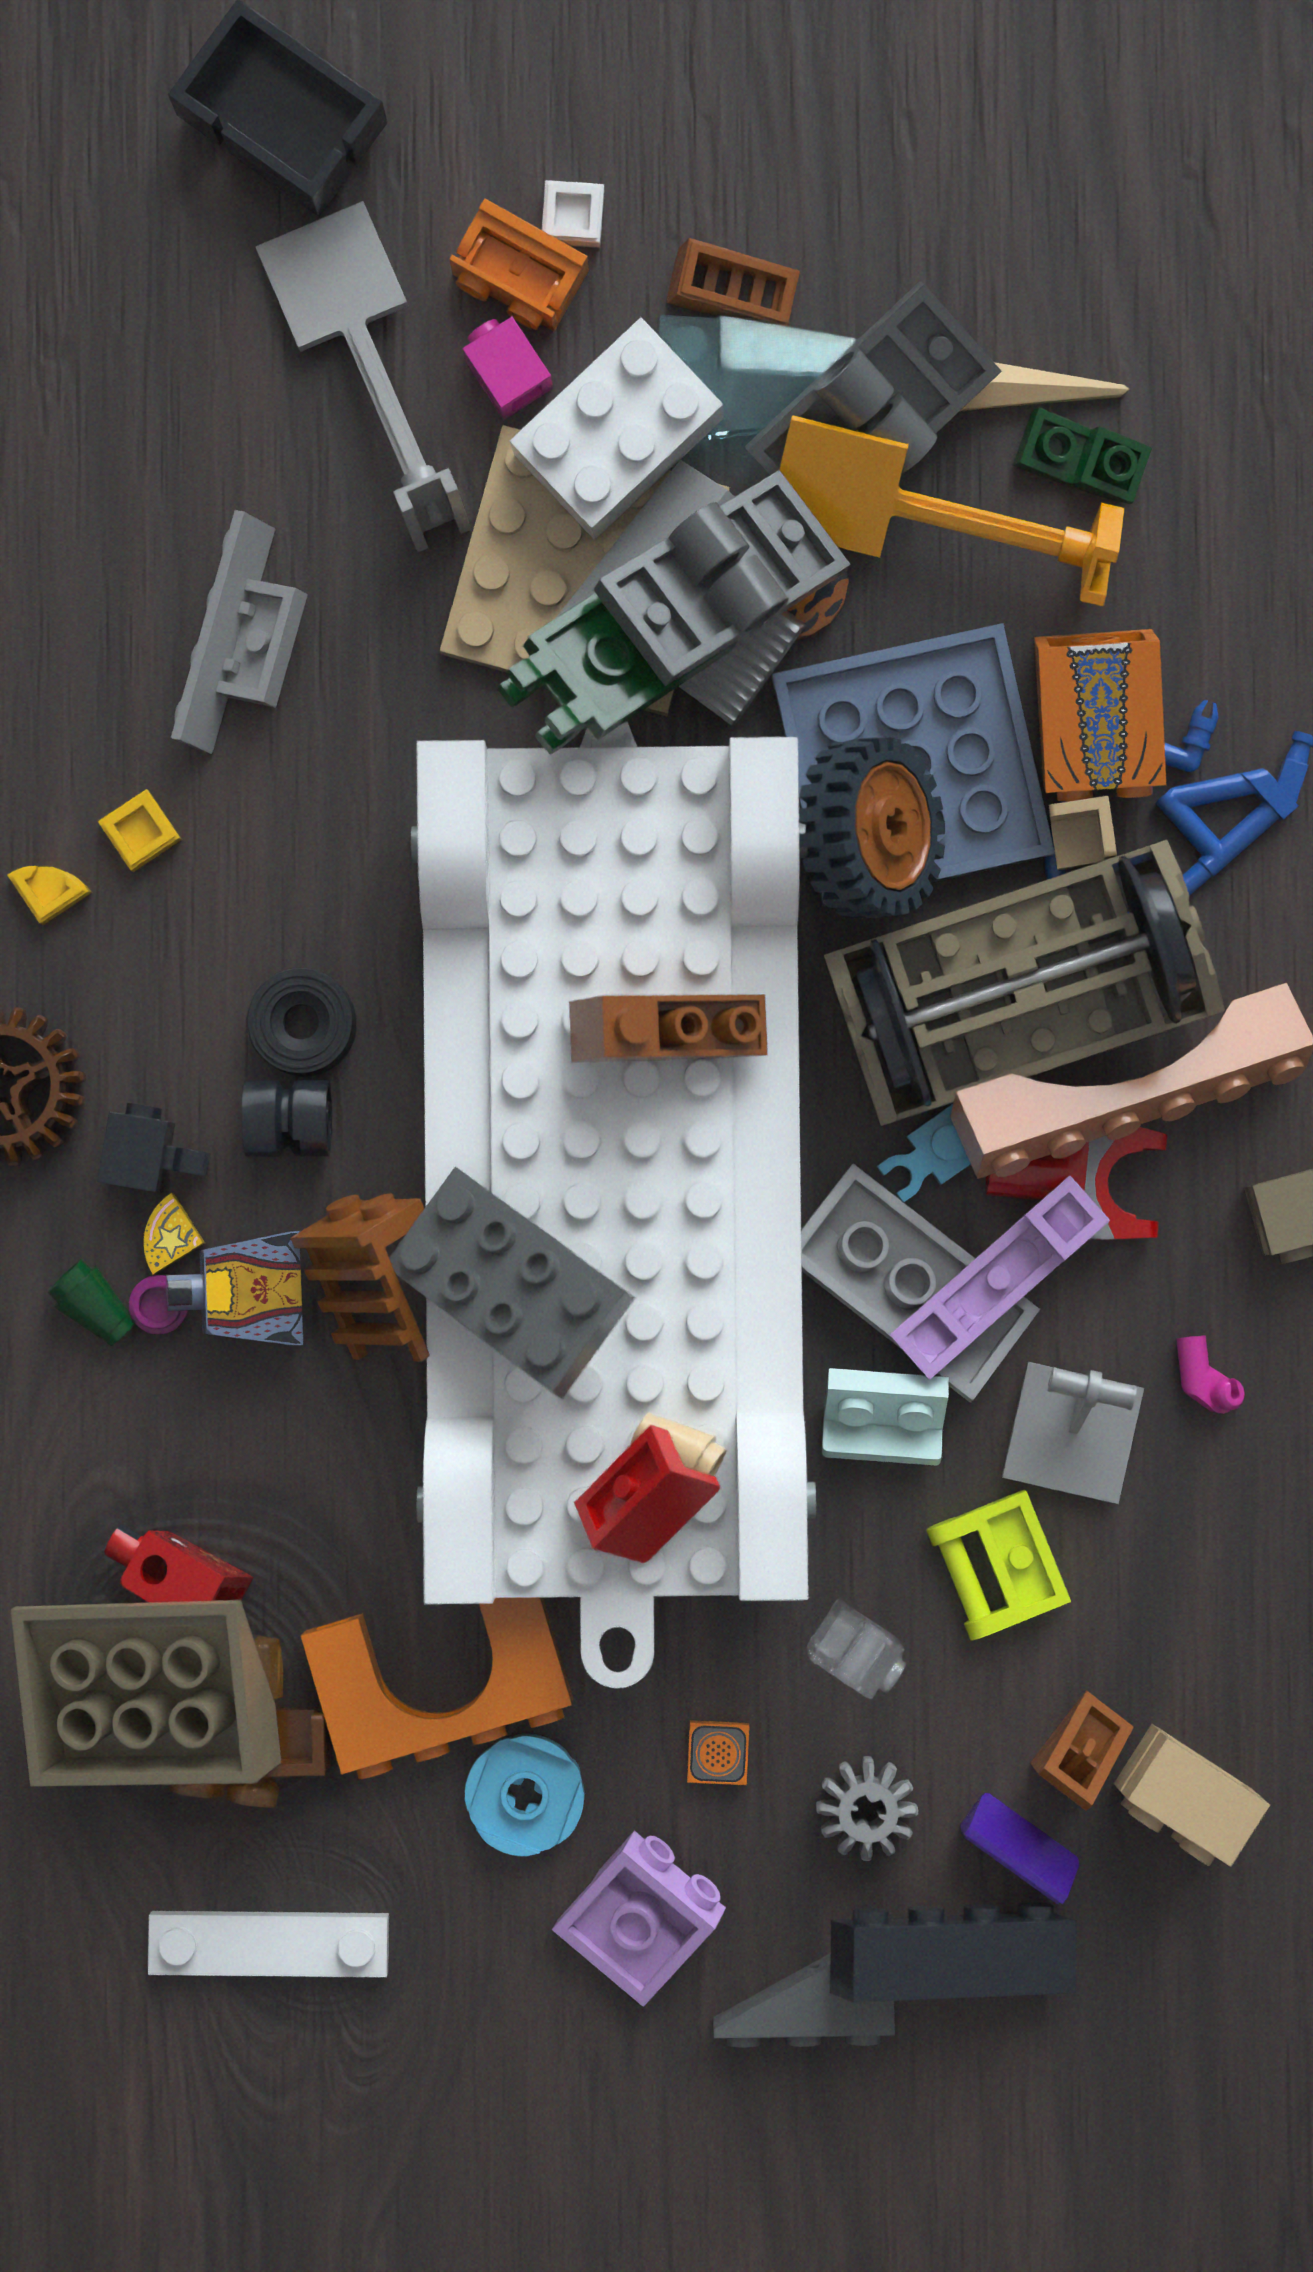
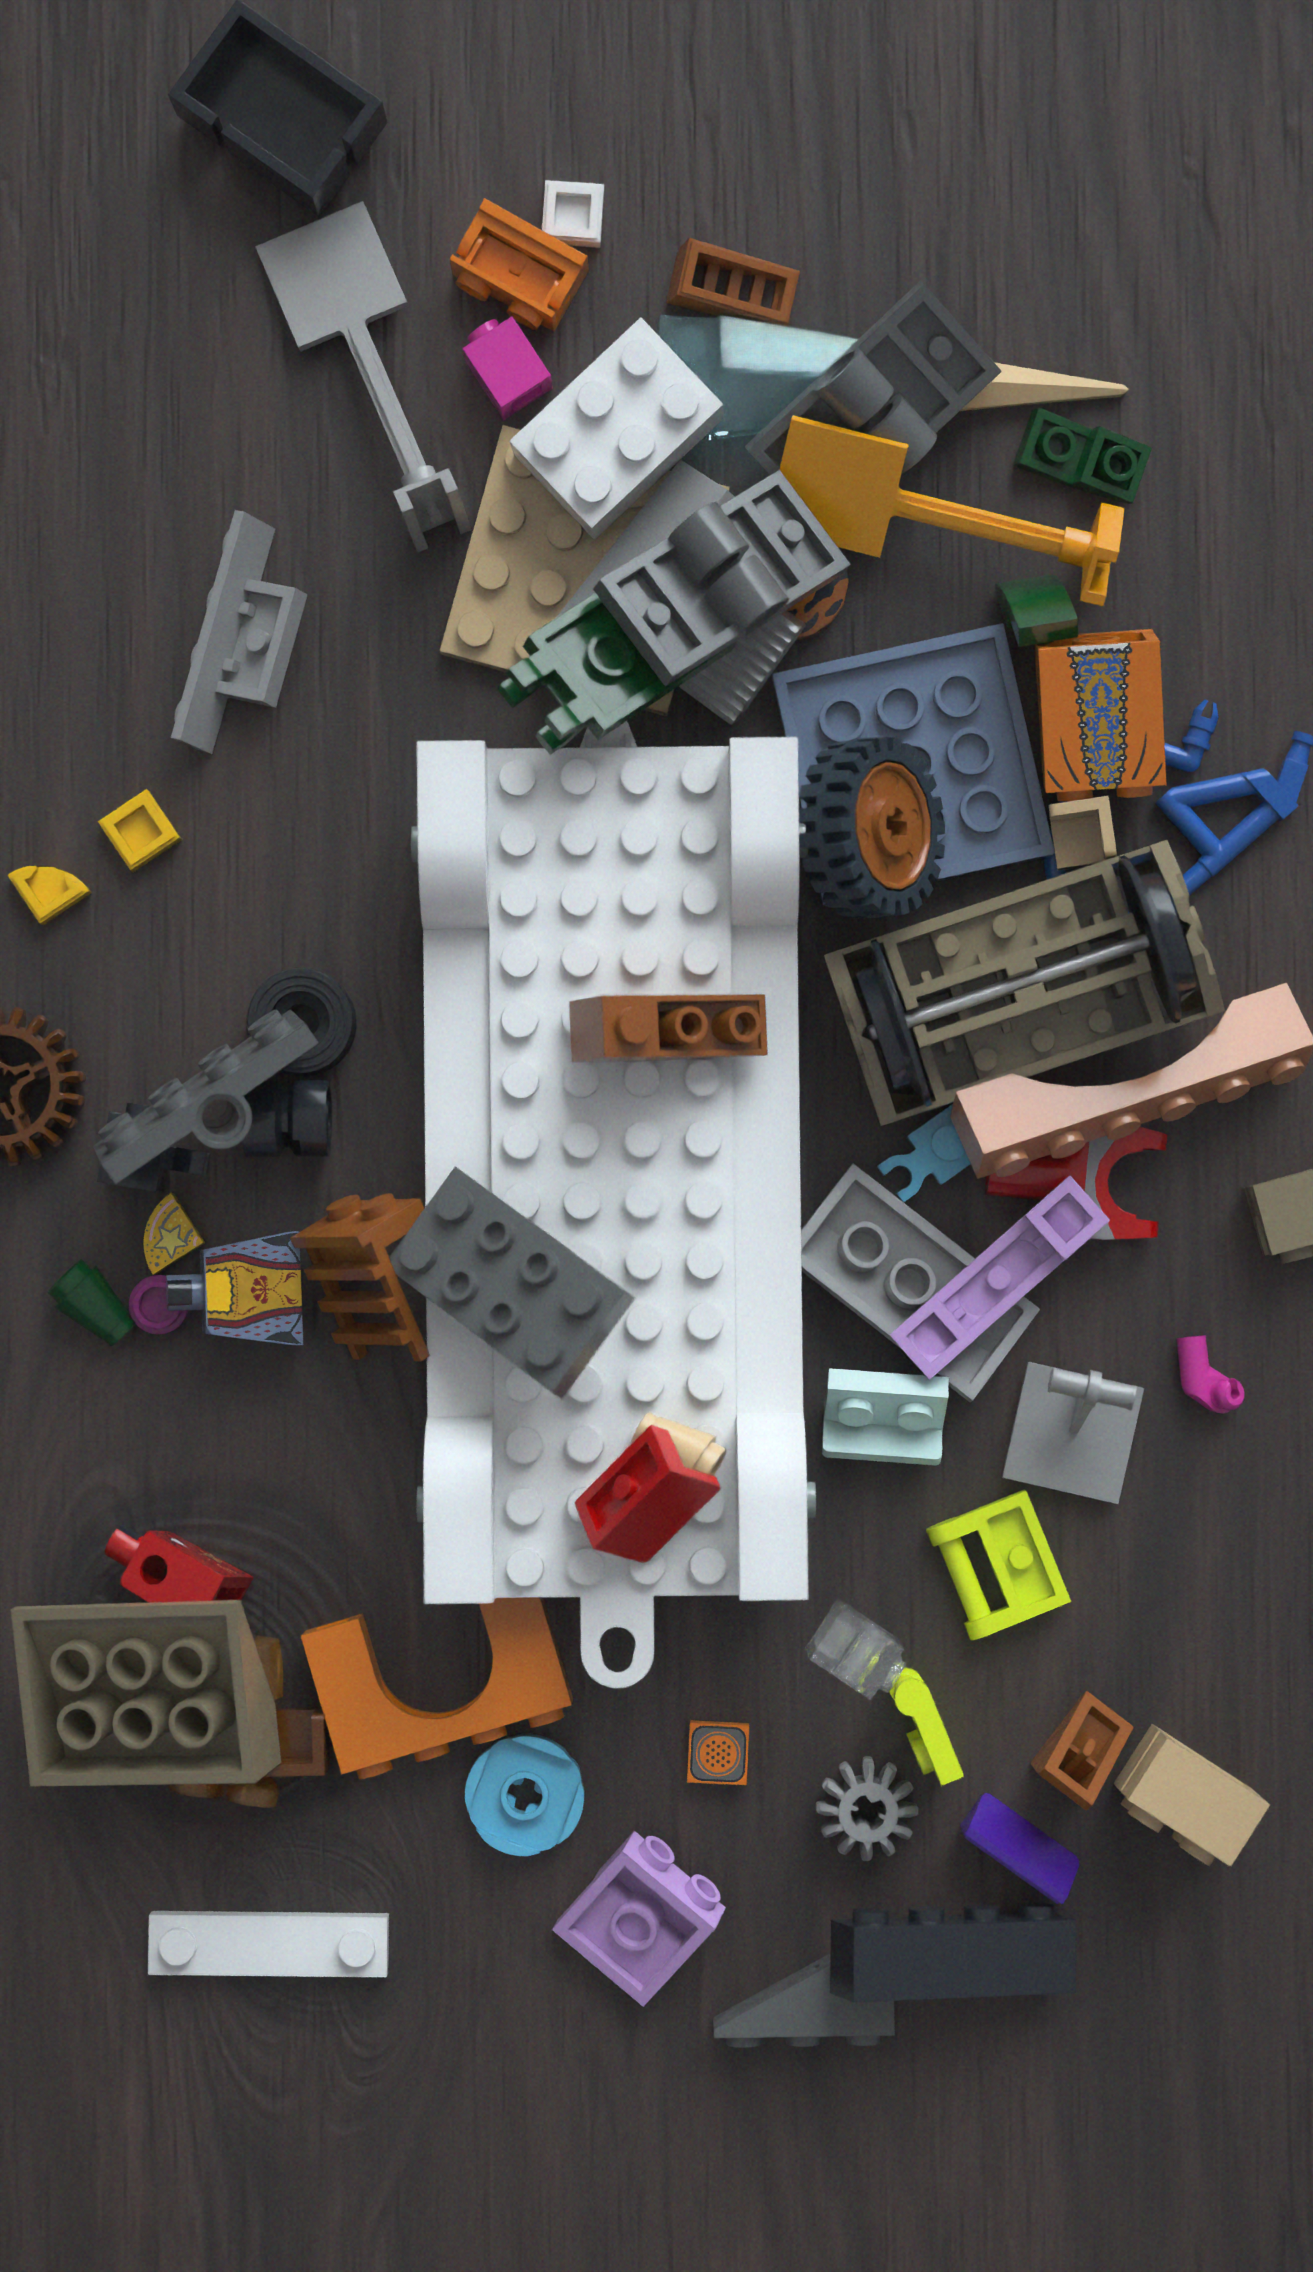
none -> dark grey plate [93,1010,318,1184]
none -> neon yellow plate [887,1667,964,1785]
none -> dark green slope [995,574,1078,647]

